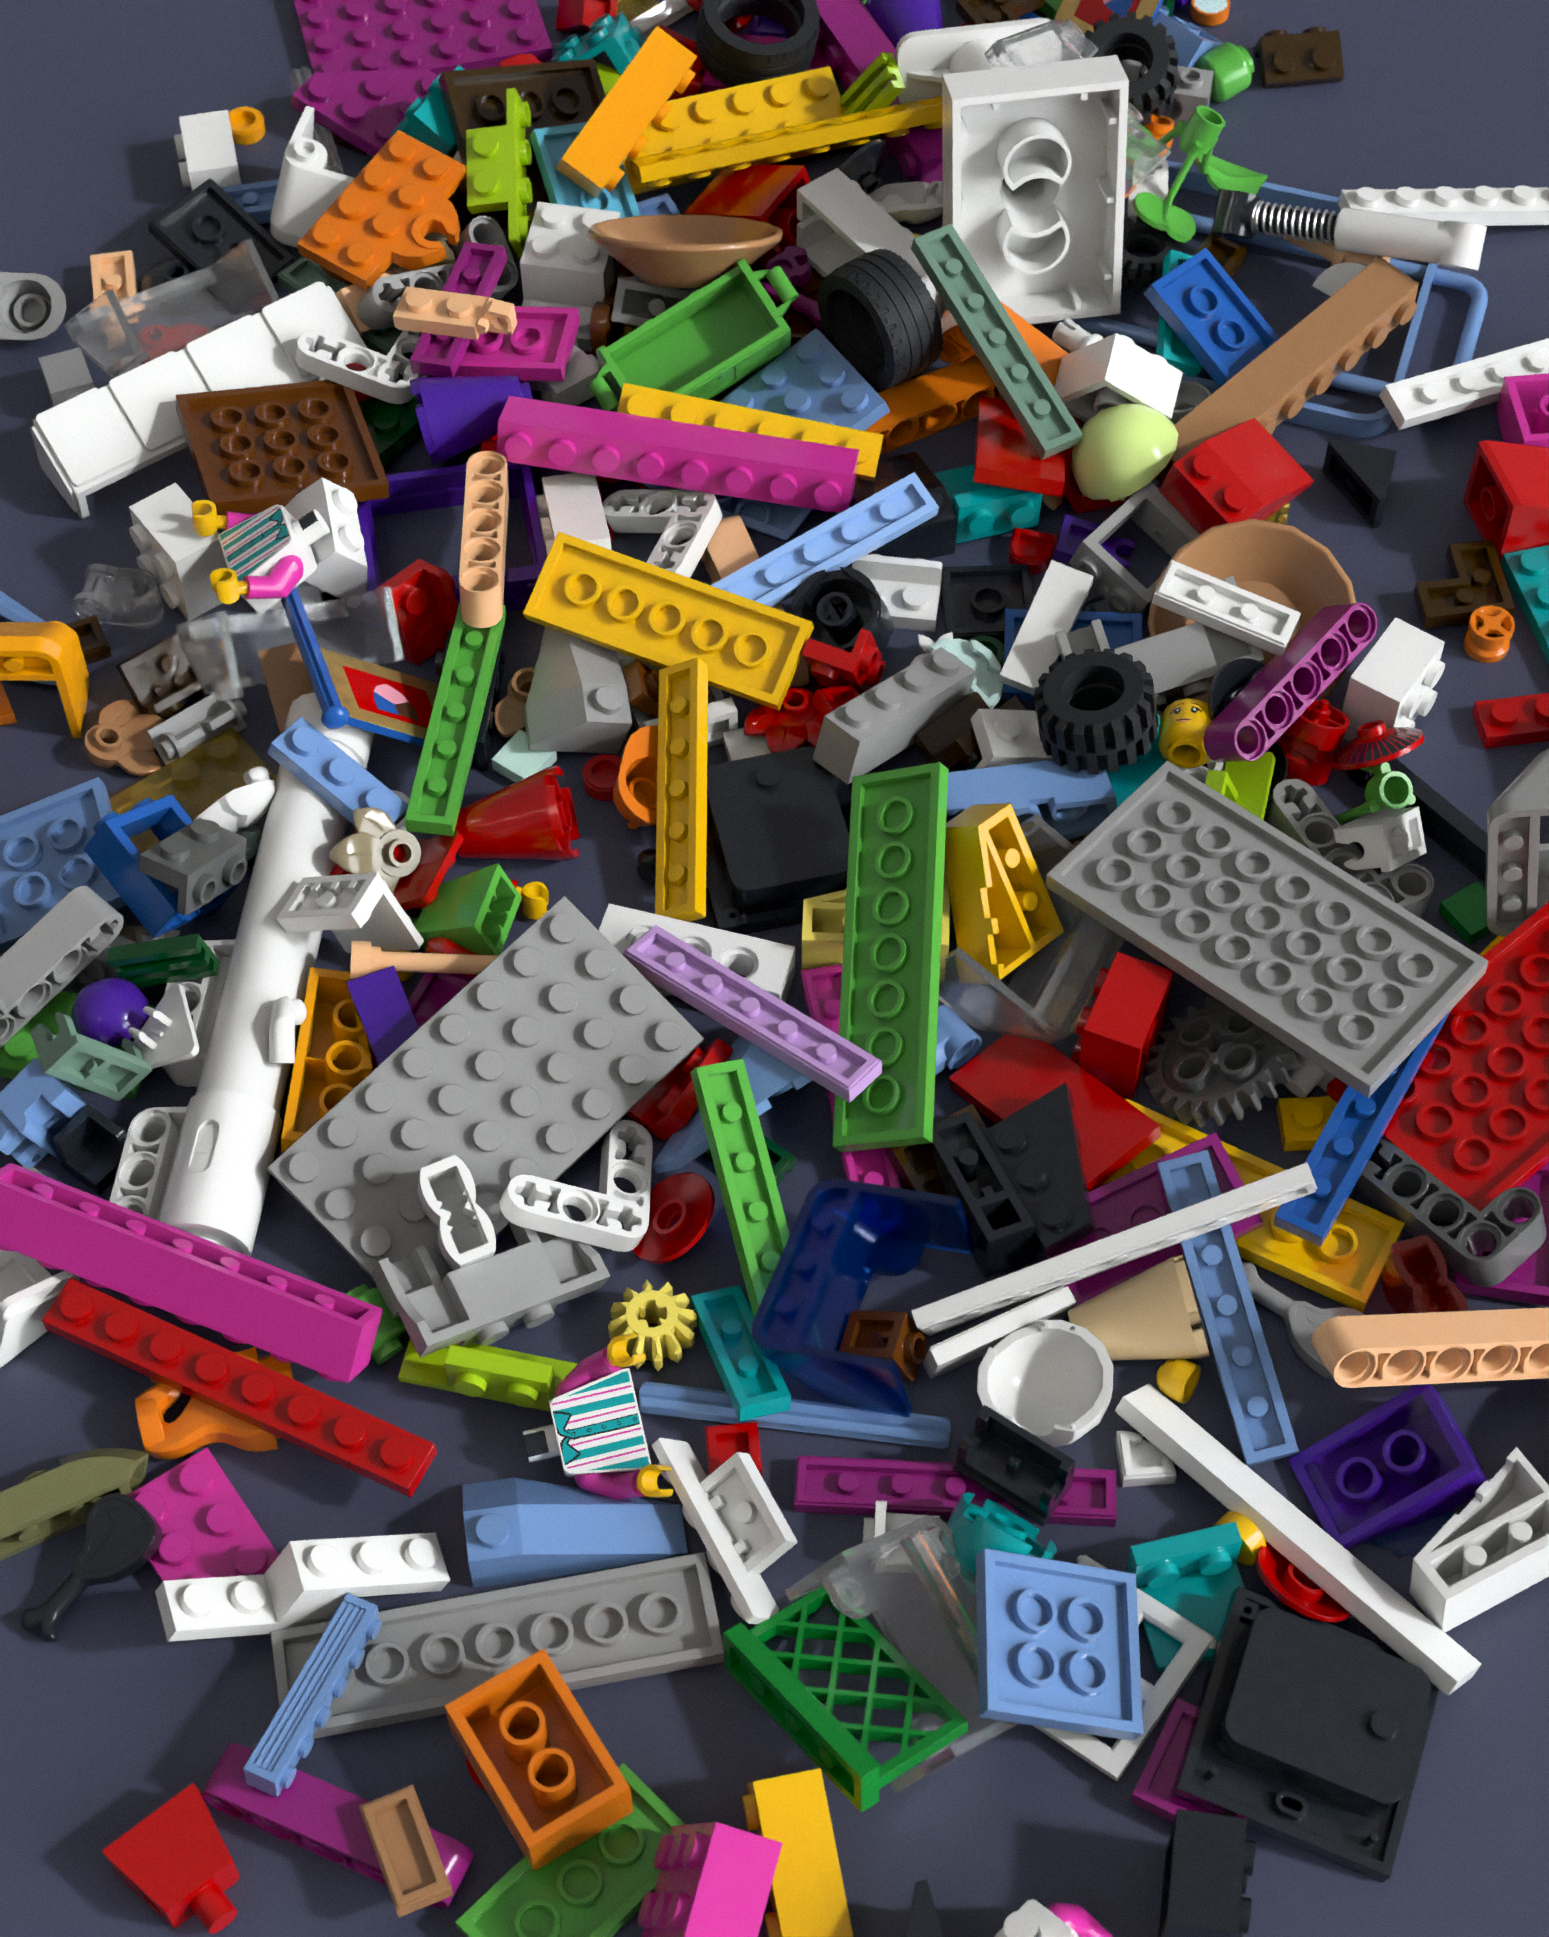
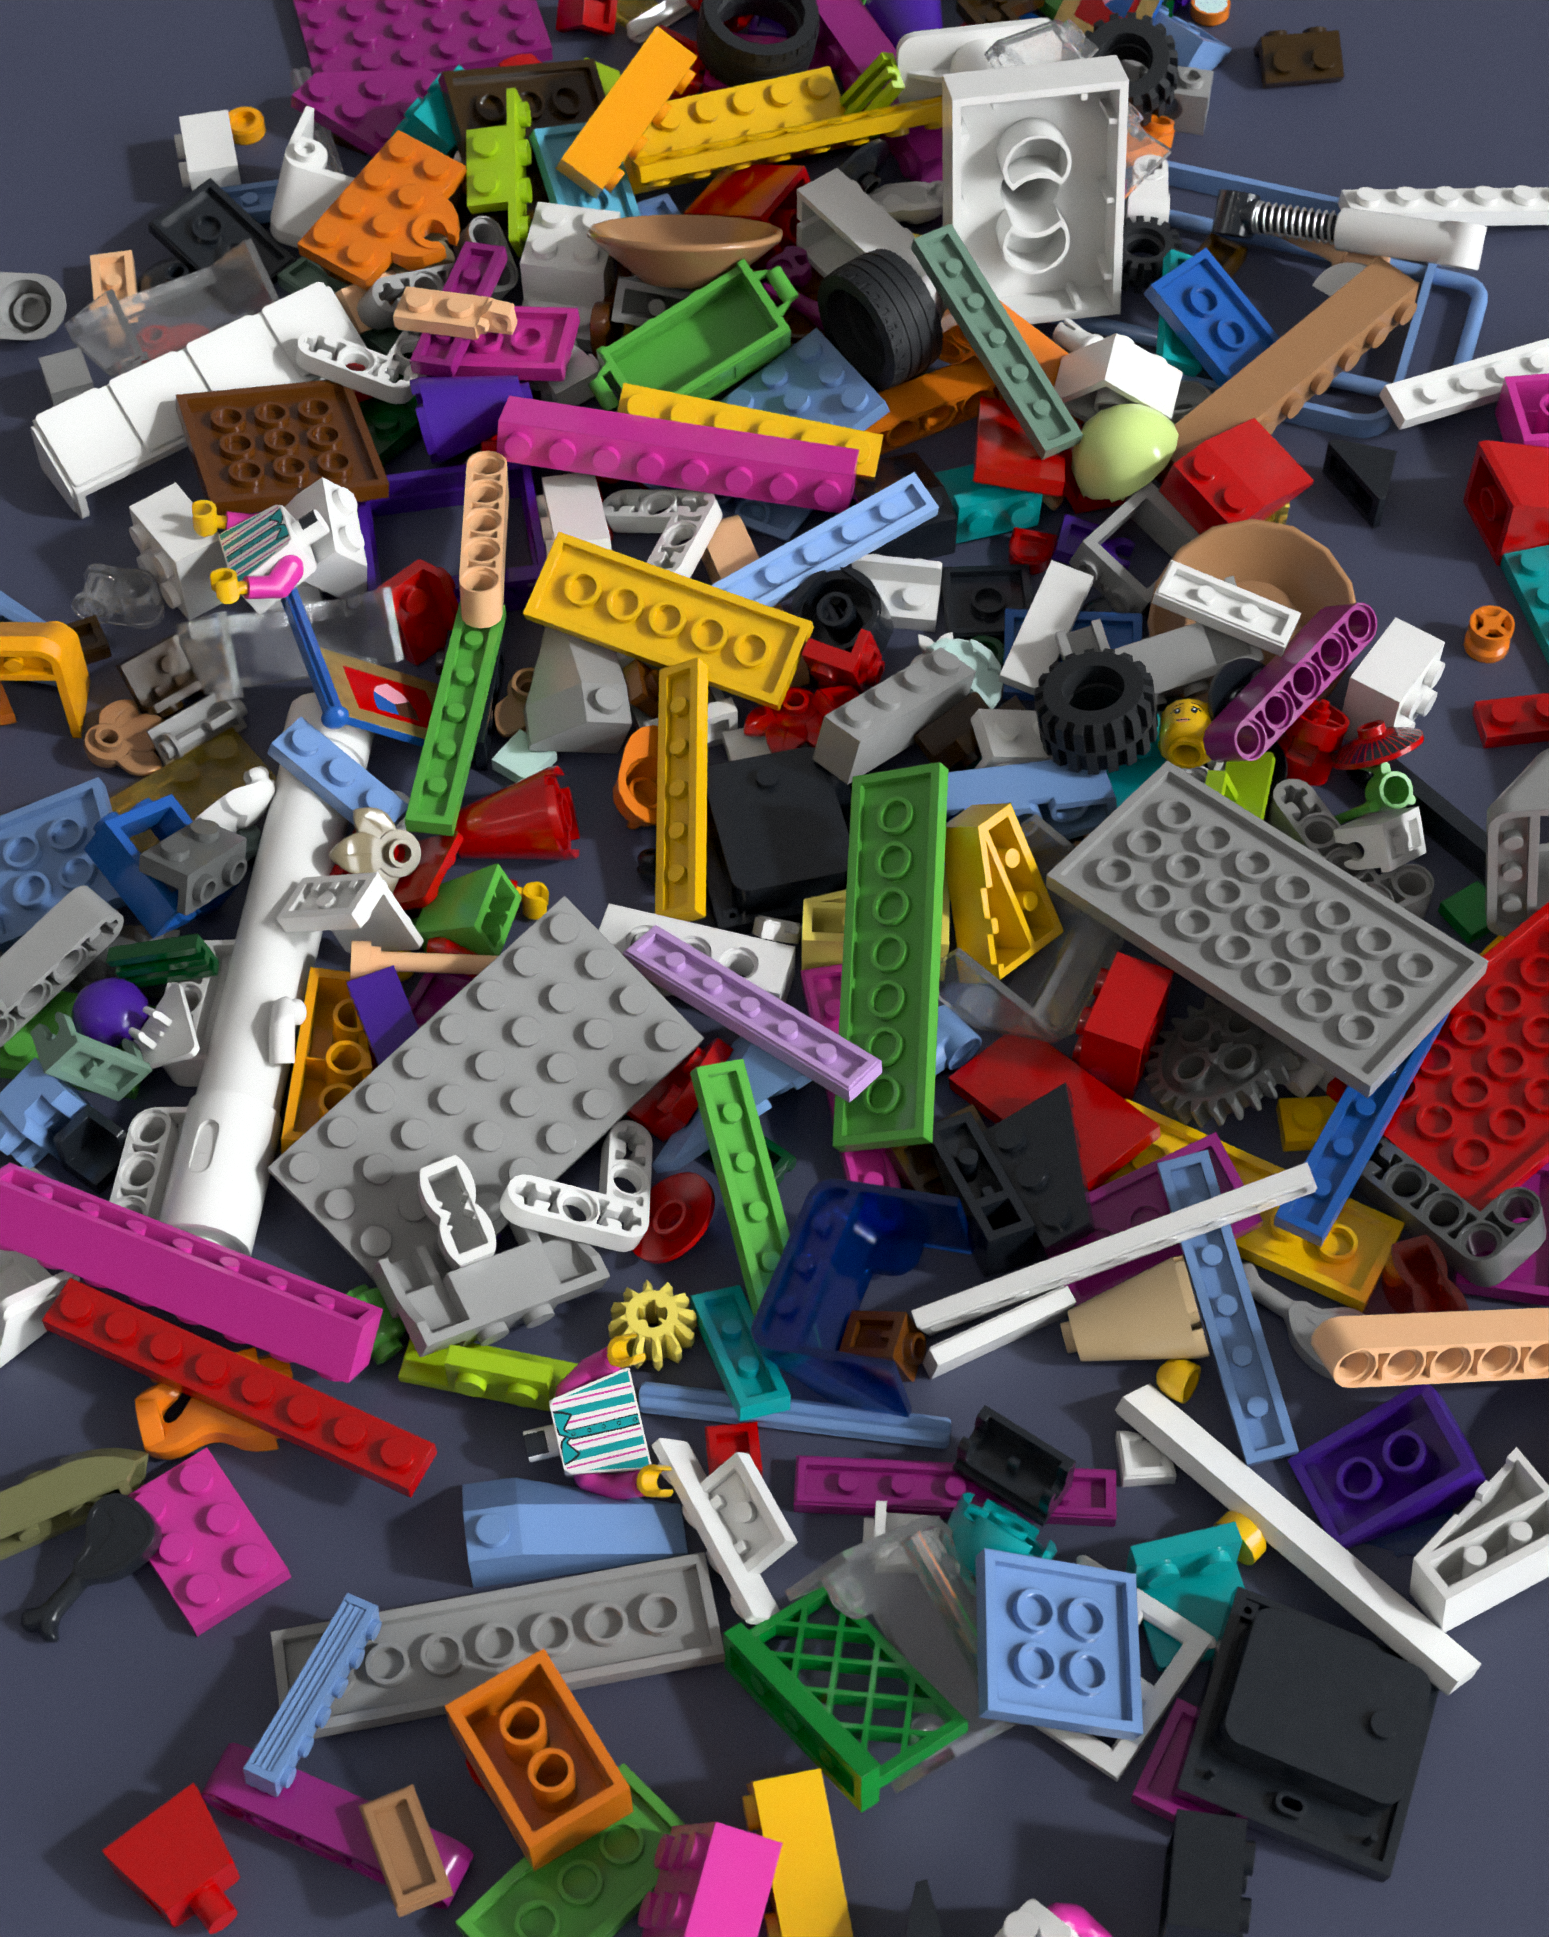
white bracket [155,1533,450,1642] -> none
medium nougat tile [257,642,315,735] -> none
teal bracket [551,11,646,75] -> none
red tile [582,754,622,801] -> none
white cylinder [977,1319,1114,1447] -> none
bright green plant [1126,105,1268,242] -> none
bright green head [1197,41,1255,103] -> none
red dish [1255,1542,1351,1622] -> none
dark brown plate [1413,540,1515,629] -> none
none -> white tile [752,915,802,944]

